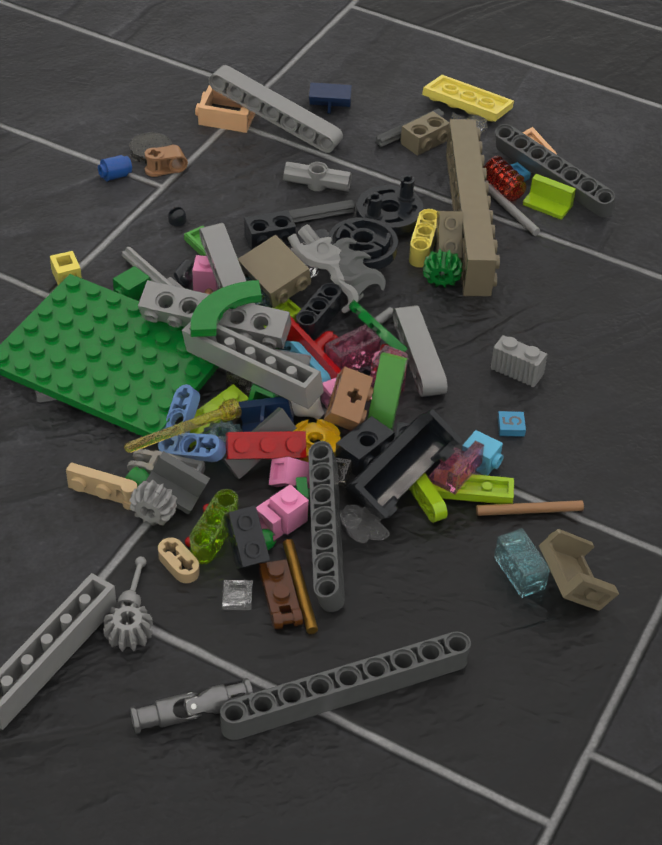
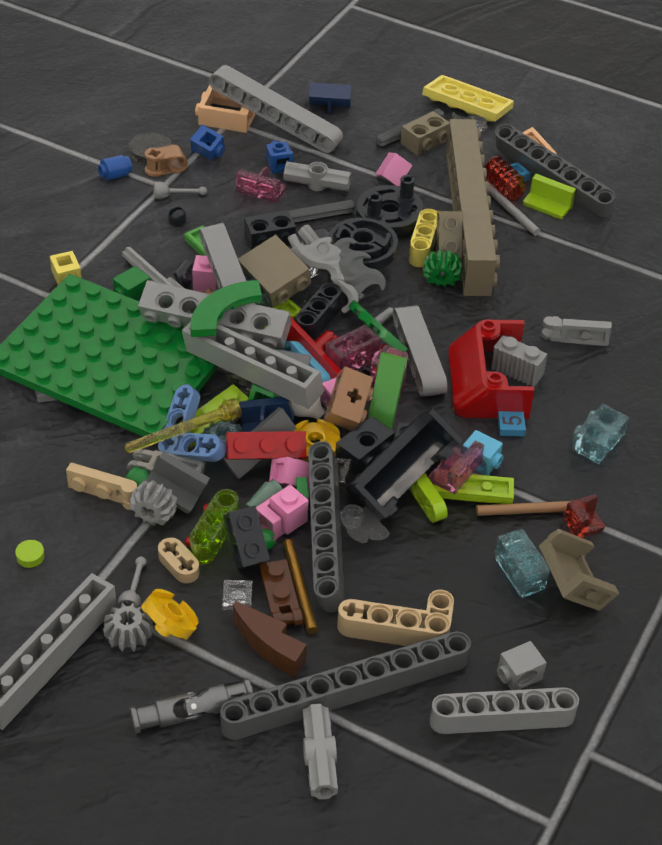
none -> lime tile [15,540,45,568]
none -> yellow plate [141,589,198,640]
none -> light grey hinge [153,181,207,199]
none -> blue brick [190,124,225,161]
none -> reddish brown slope [233,601,307,678]
none -> clear pink panel [236,166,286,203]
none -> sand green cone [245,479,283,508]
none -> blue brick [266,140,293,174]
none -> light grey piece [302,704,338,799]
none -> tan beam [337,590,454,646]
none -> bright pink panel [376,152,413,186]
none -> light grey beam [430,687,579,734]
none -> red windscreen [448,319,534,419]
none -> light grey brick [497,641,547,690]
none -> light grey hinge [541,316,612,346]
none -> clear red panel [564,494,605,538]
none -> clear light blue brick [572,403,629,464]

